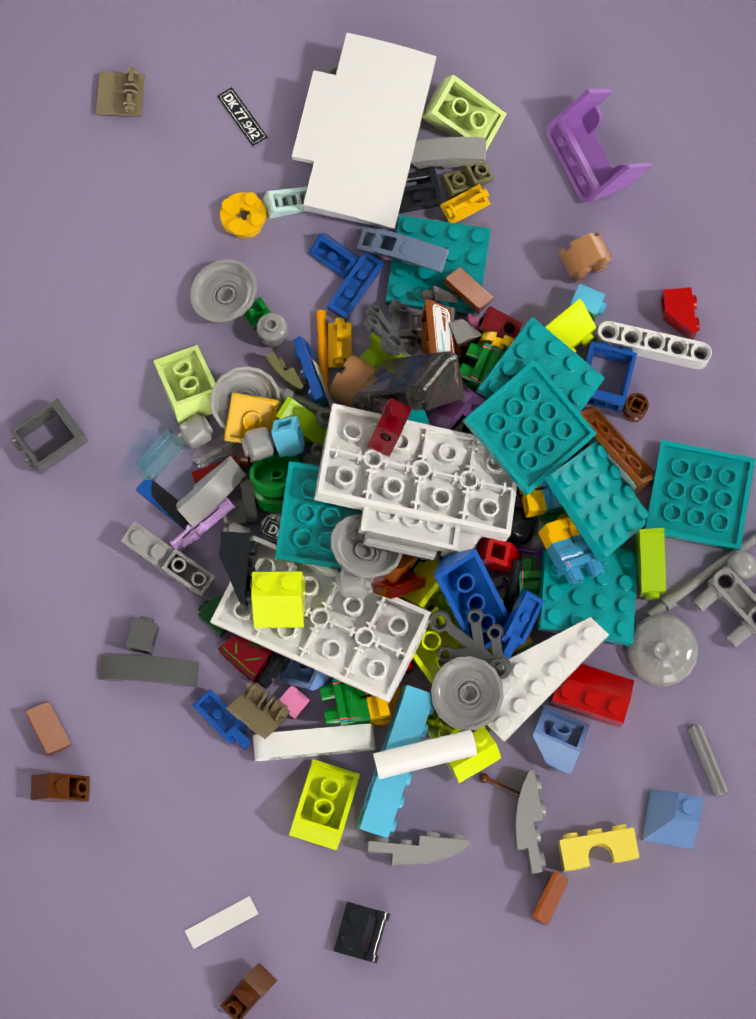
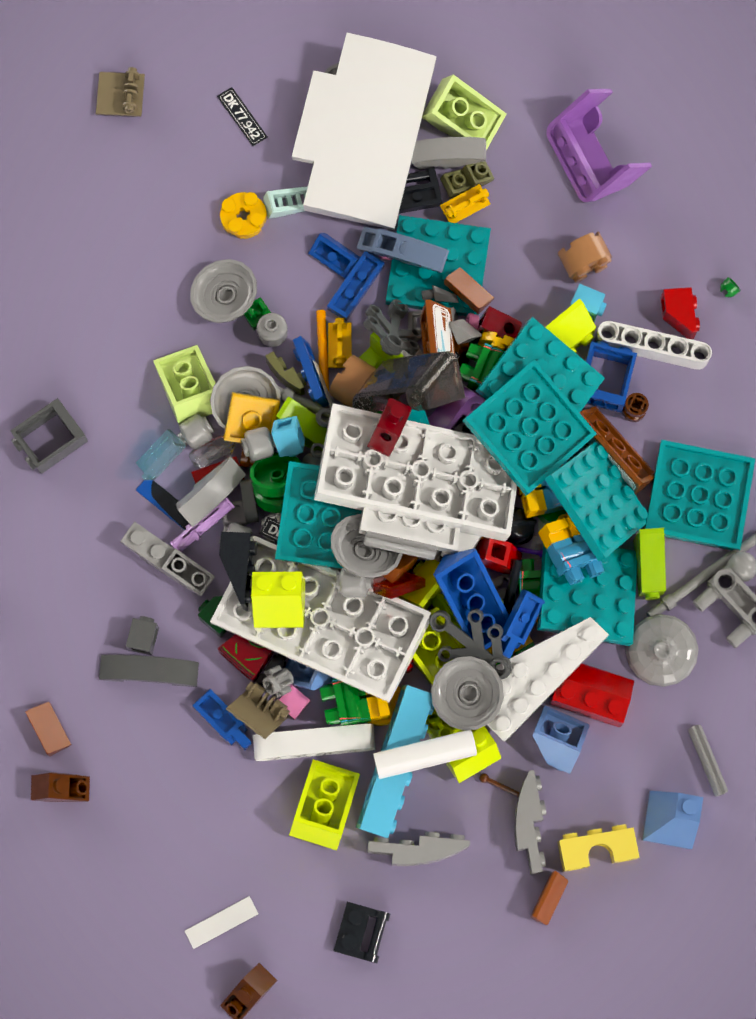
none -> light grey gear [263,665,294,698]
none -> green hinge [720,277,741,298]

